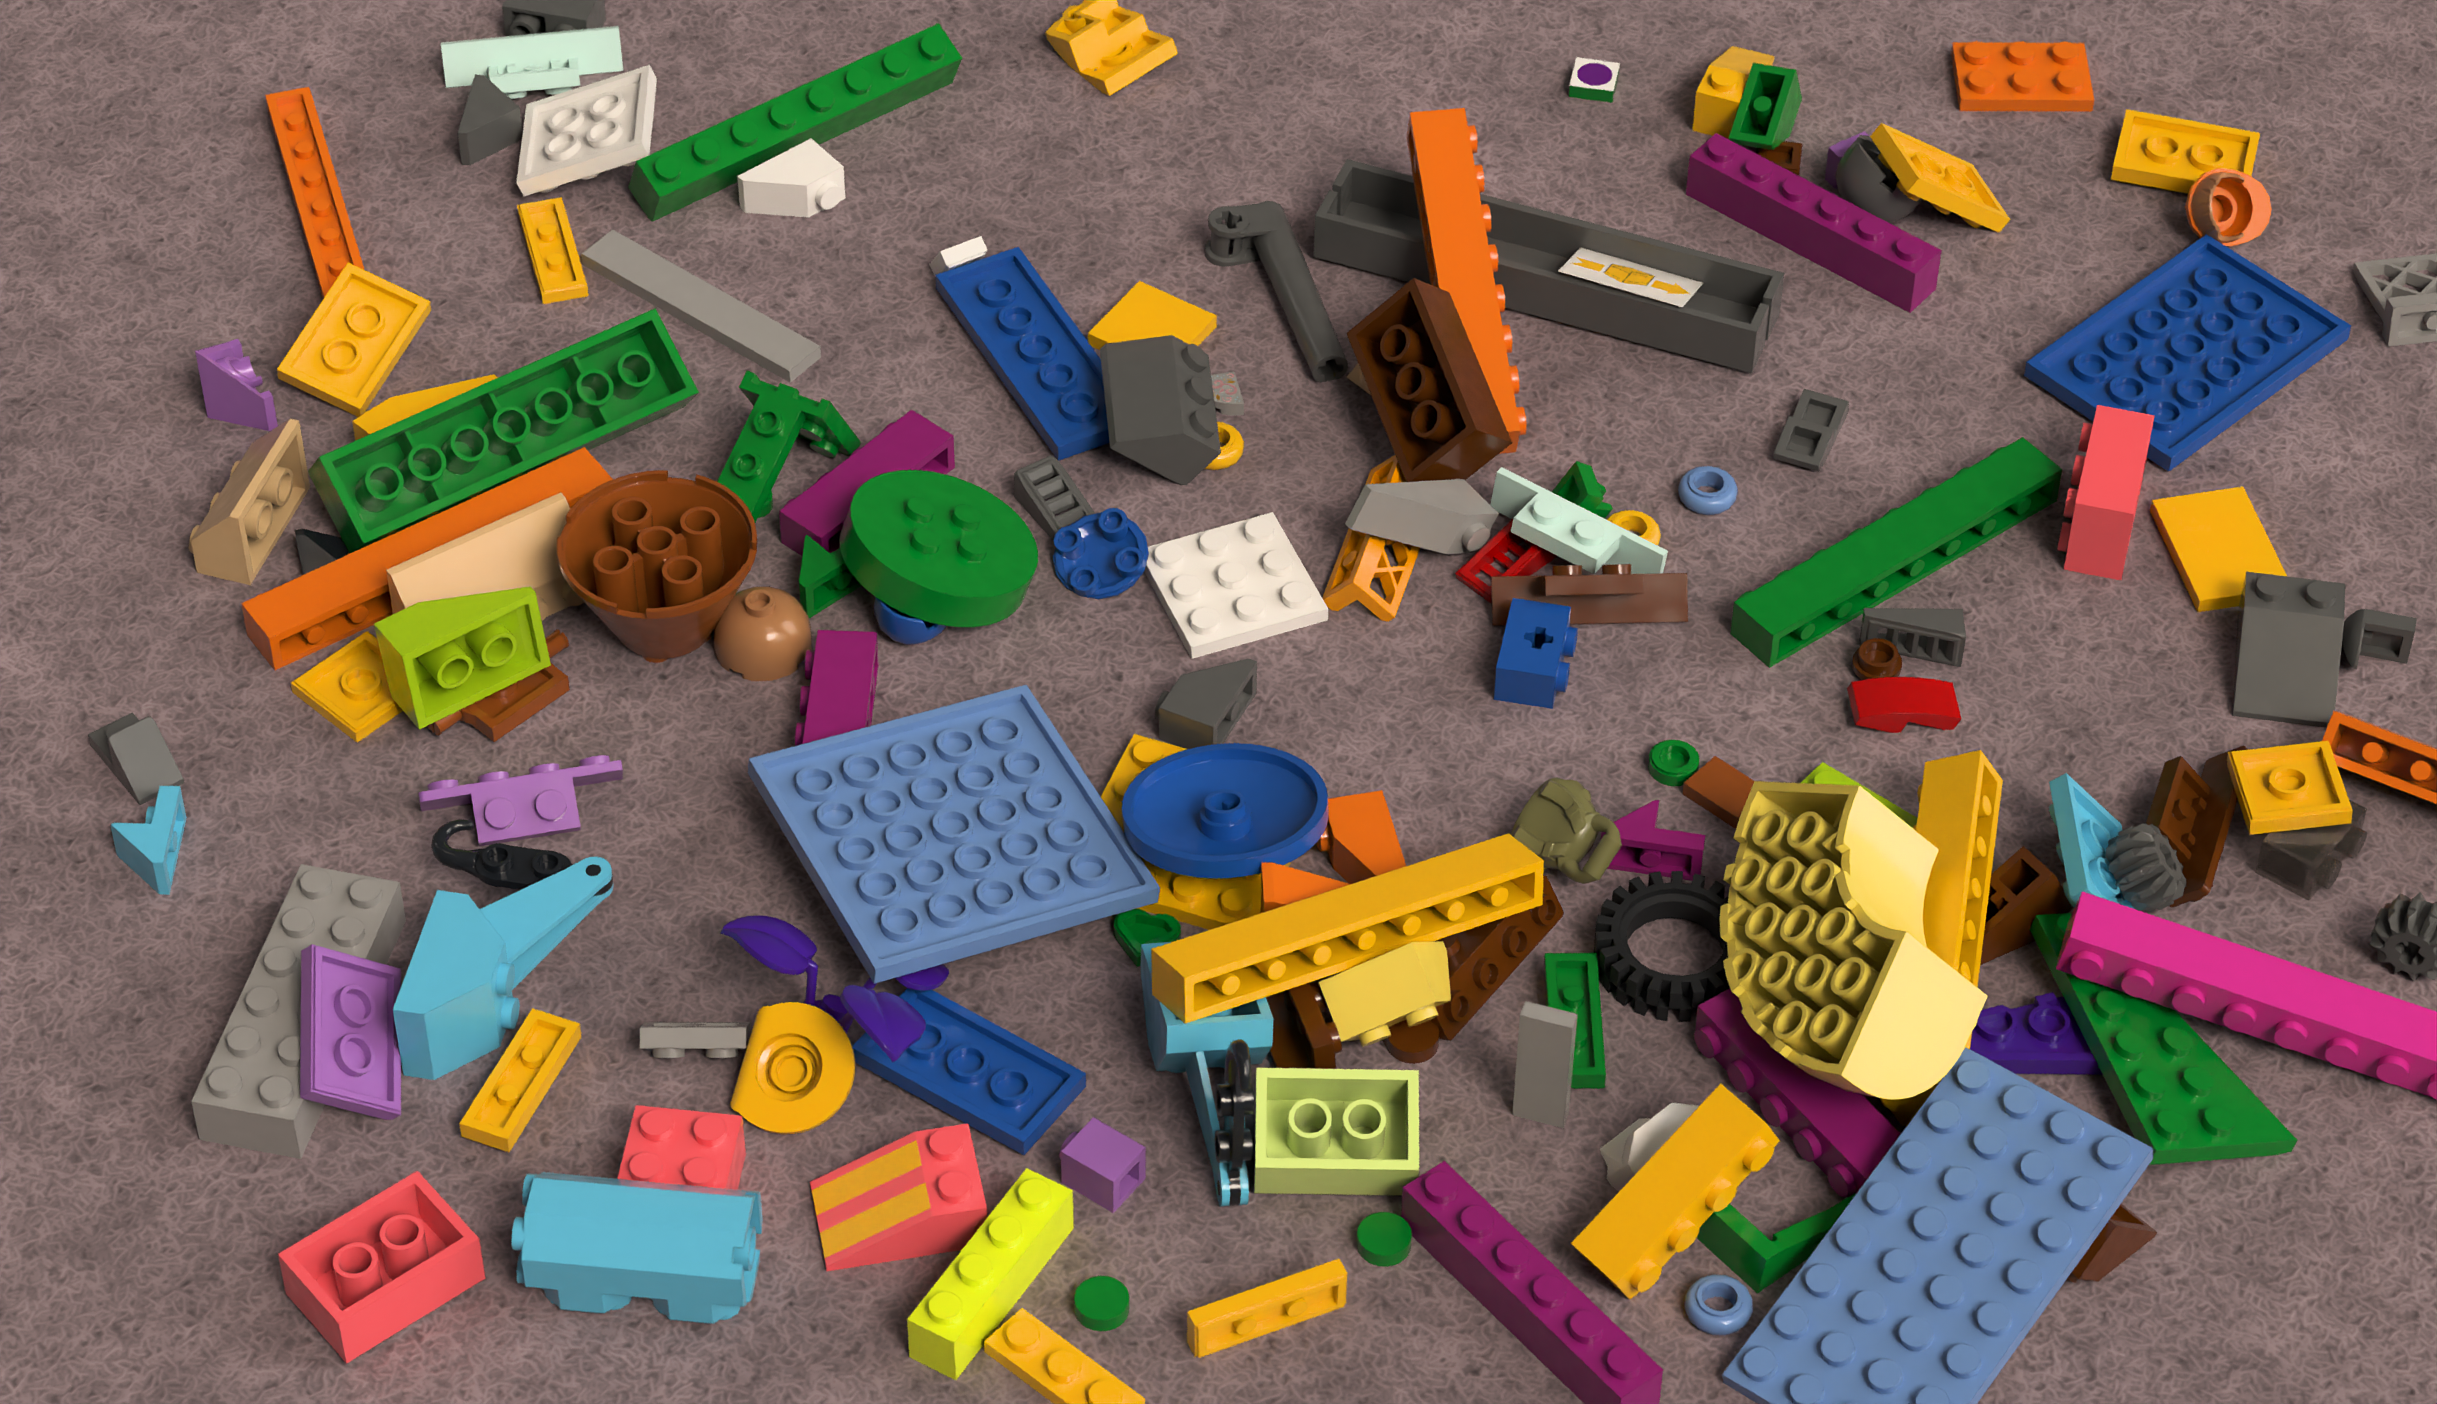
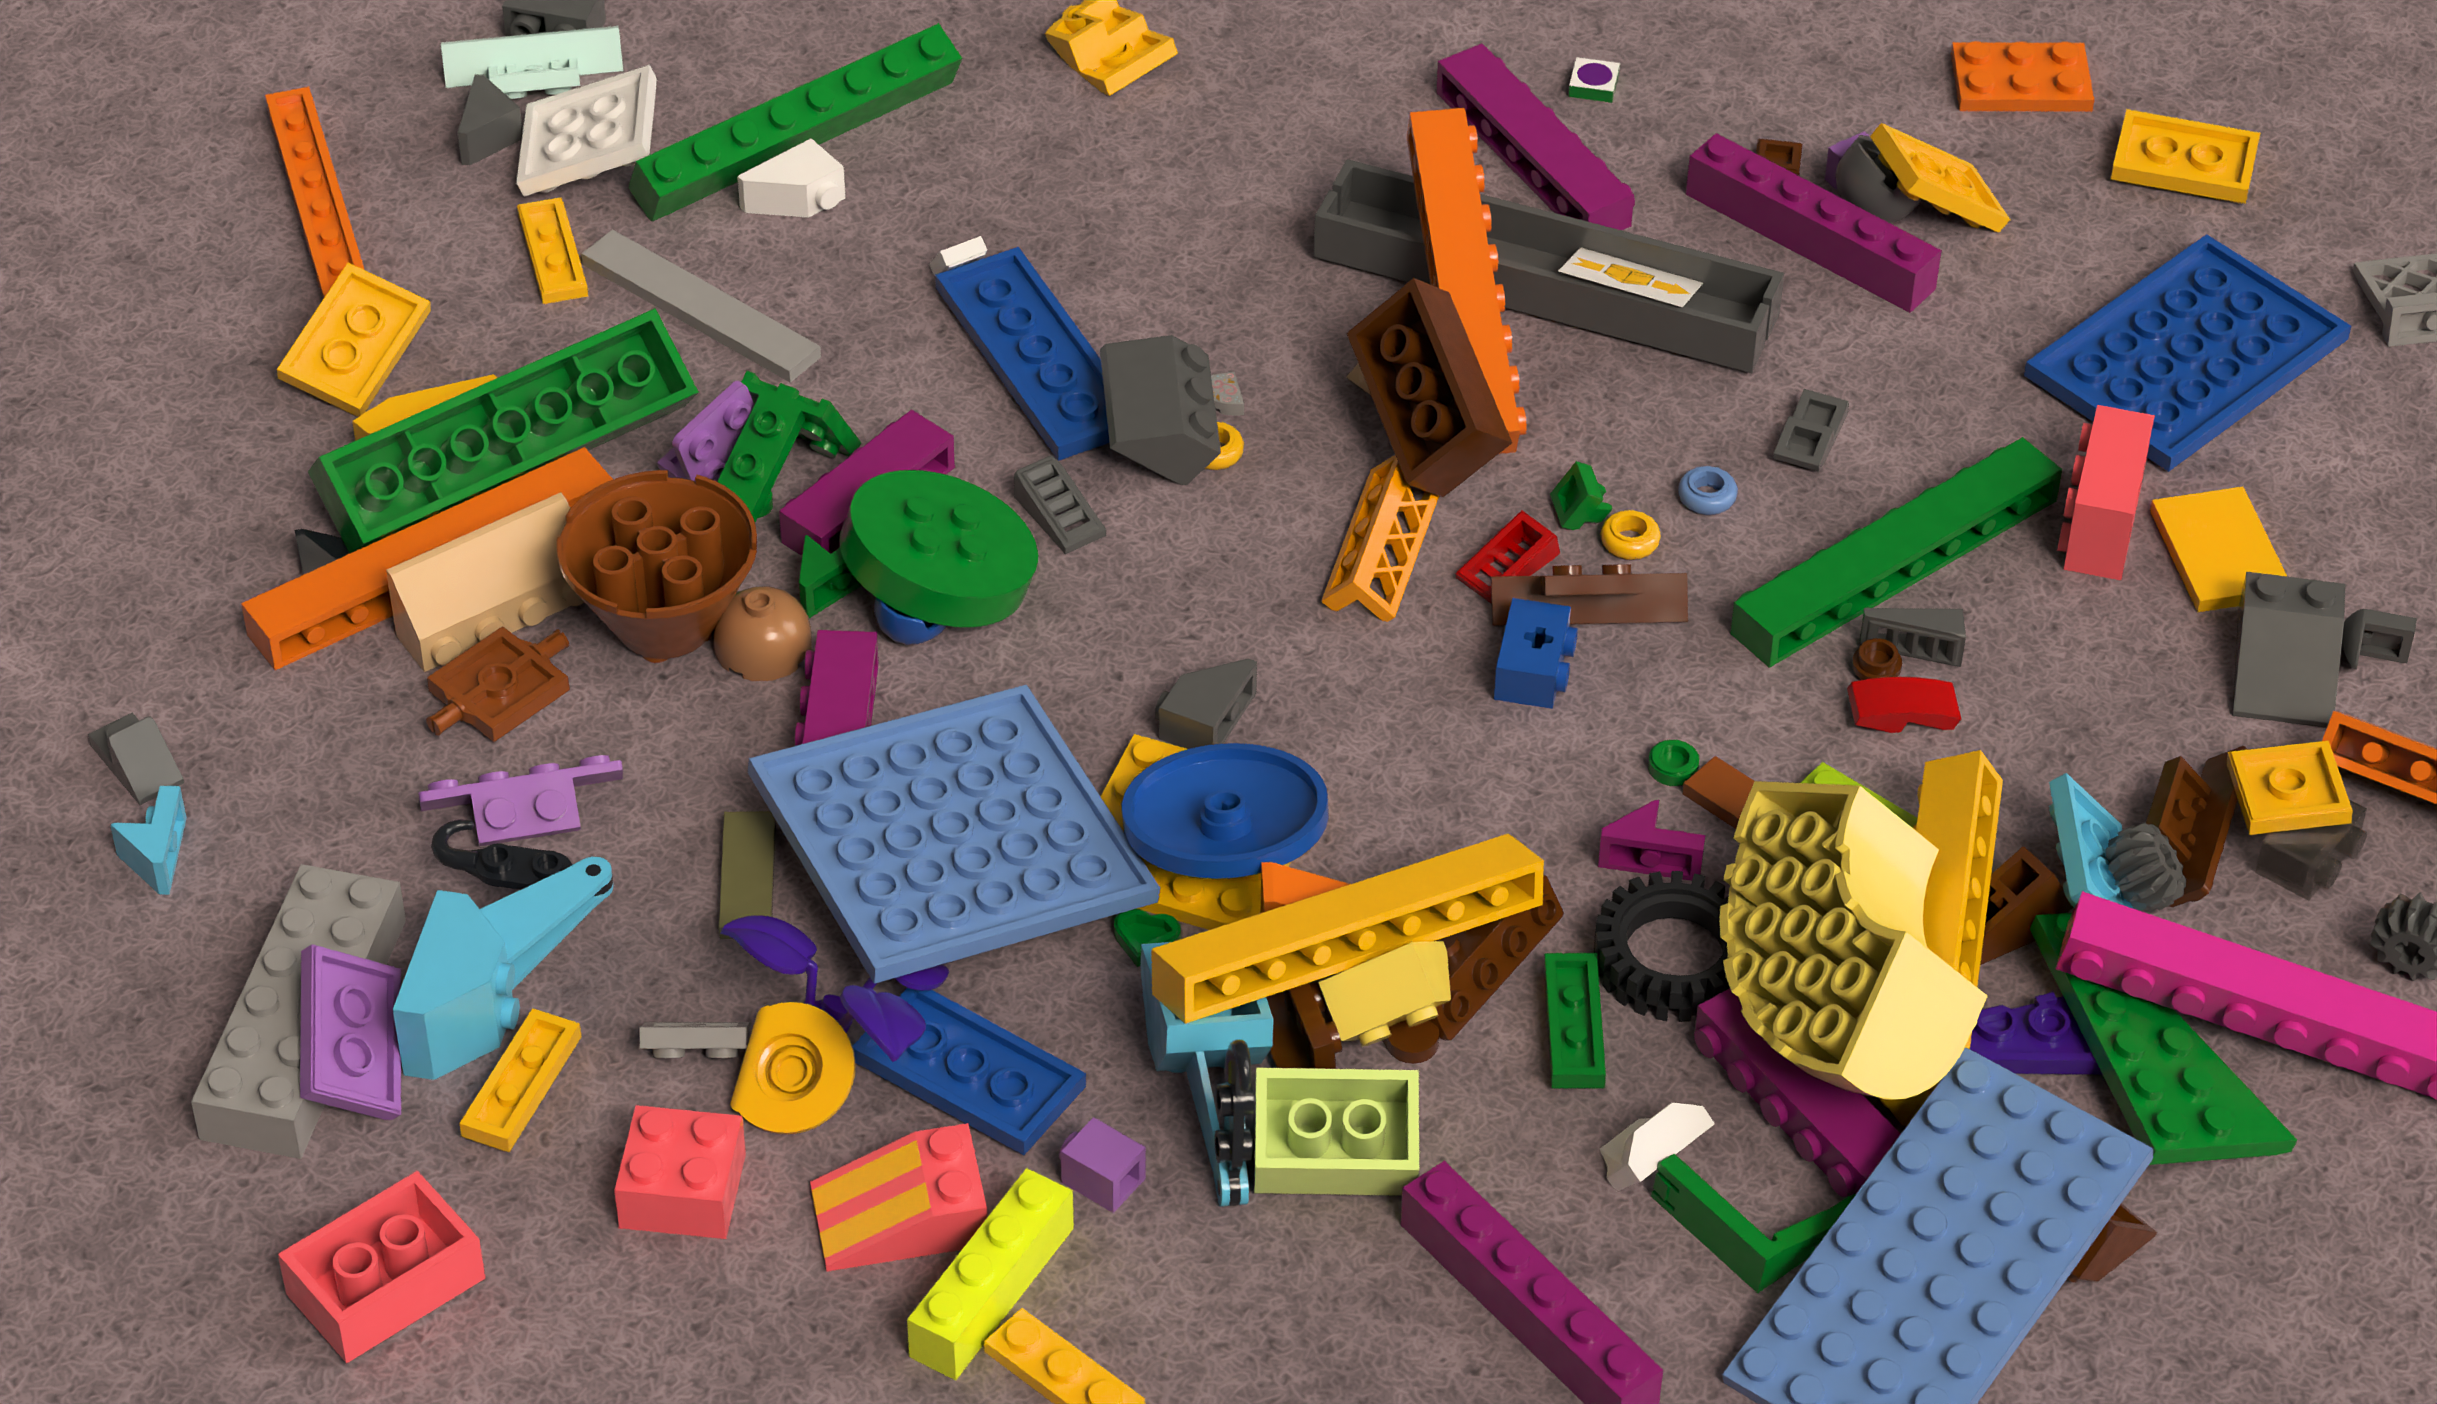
tan slope [189,419,310,585] -> none
medium lavender slope [195,339,278,431] -> none
yellow tile [291,631,403,743] -> none
lime slope [374,586,551,730] -> none
medium azure brick [511,1172,763,1324] -> none
blue dish [1053,508,1149,599] -> none
green tile [1074,1276,1129,1331] -> none
yellow tile [1088,281,1217,350] -> none
white plate [1144,512,1328,659] -> none
yellow tile [1187,1259,1347,1358] -> none
dark grey axle [1205,201,1348,383] -> none
orange slope [1317,790,1406,884] -> none
light grey slope [1345,479,1499,554] -> none
green tile [1357,1212,1412,1267] -> none
light aqua bracket [1490,467,1668,574] -> none
olive piece [1511,777,1622,884] -> none
light grey tile [1512,1001,1578,1128] -> none
yellow brick [1571,1083,1780,1300] -> none
medium blue piece [1685,1274,1753,1336] -> none
yellow slope [1692,46,1774,139] -> none
green slope [1729,63,1802,150] -> none
orange piece [2185,168,2272,247] -> none
none -> medium lavender bracket [657,381,754,482]
none -> olive tile [719,811,776,939]
none -> magenta brick [1436,43,1635,230]

